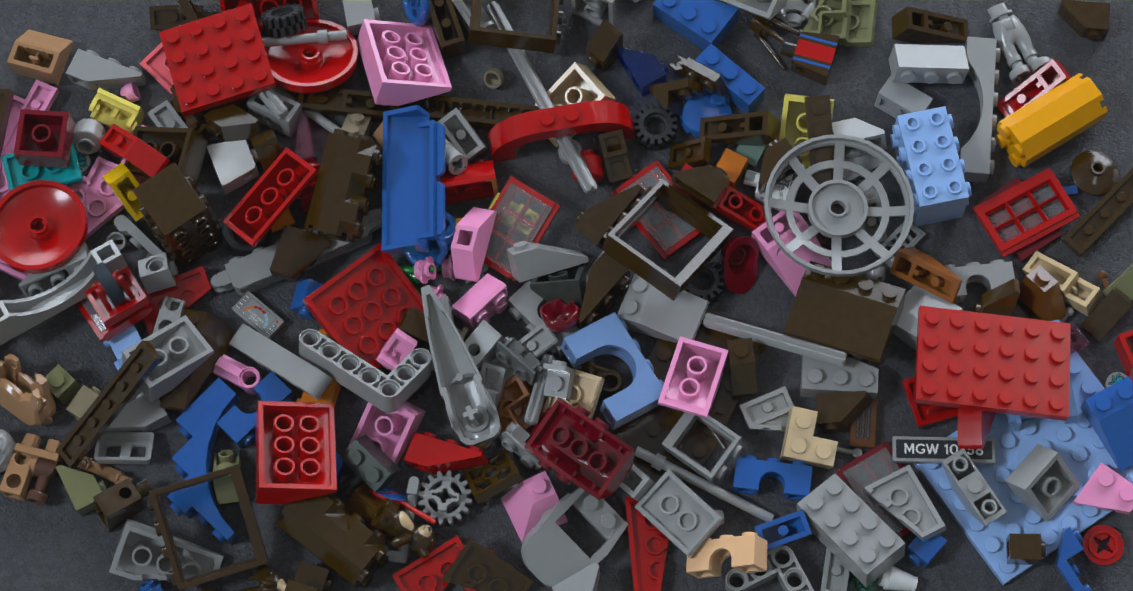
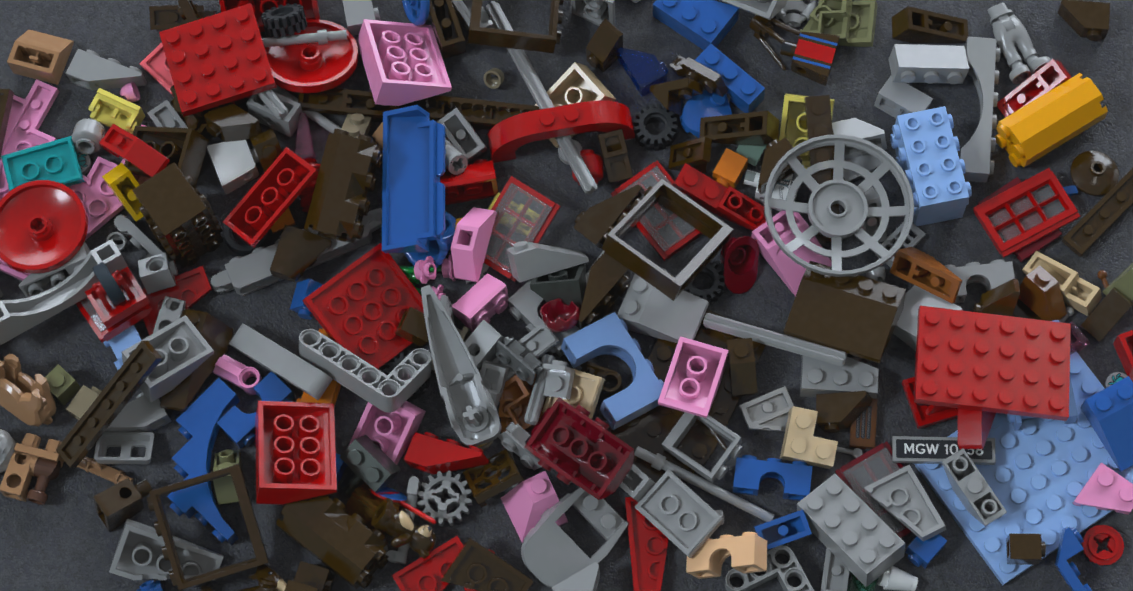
dark red brick [14,109,75,168] -> none
olive slope [56,465,107,517] -> none
light grey tile [232,291,285,340] -> none
bright pink bracket [376,328,418,371] -> none
dark brown slope [671,165,731,208] -> none
light grey slope [1005,444,1080,522] -> none

